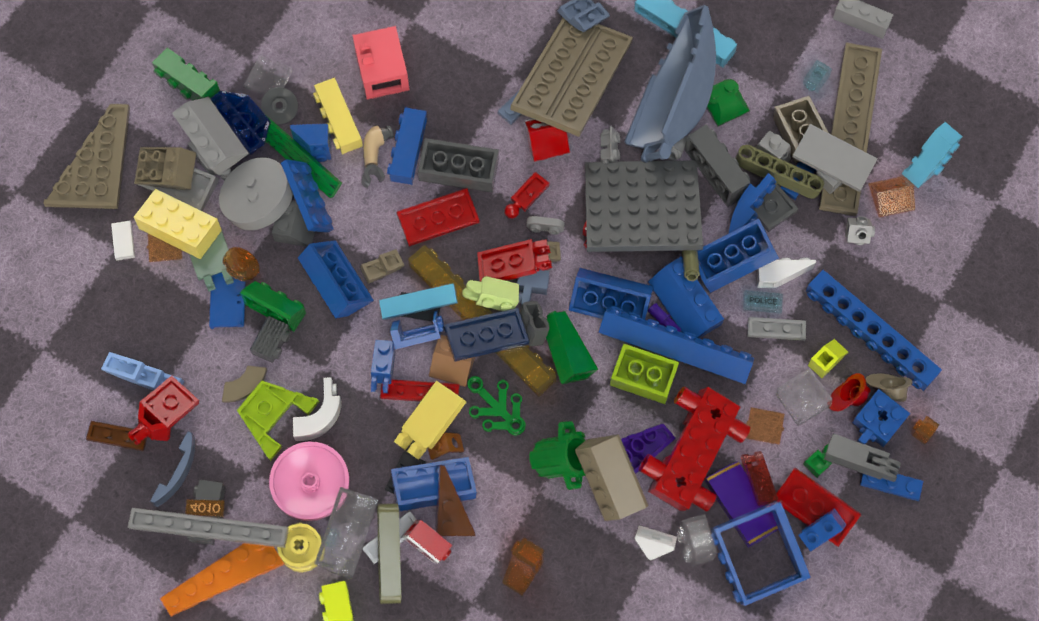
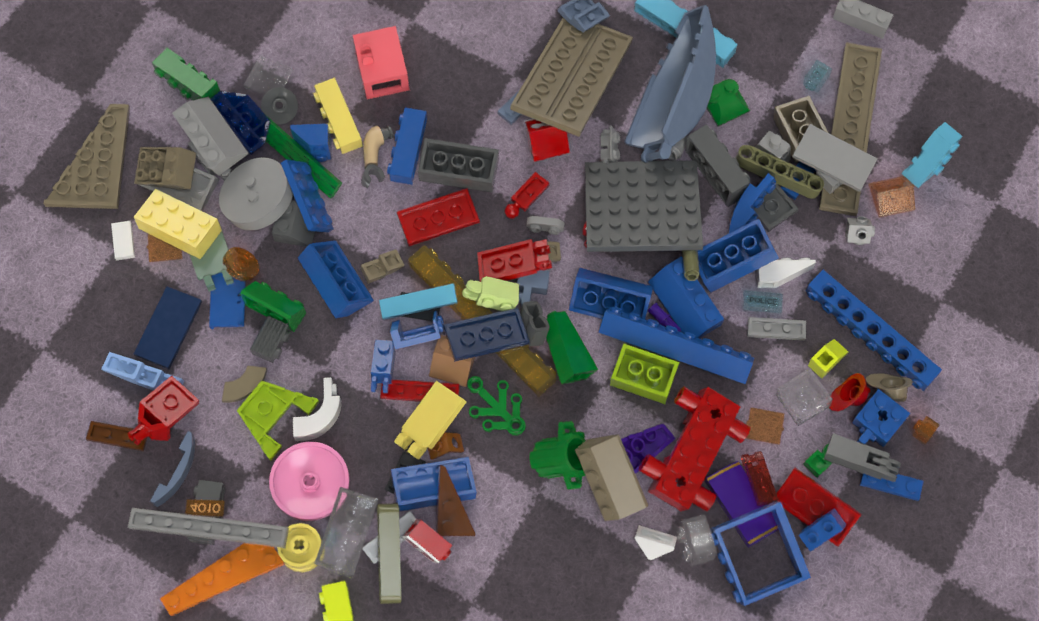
clear orange wedge [502,537,545,596] -> none
none -> dark blue tile [134,286,202,370]

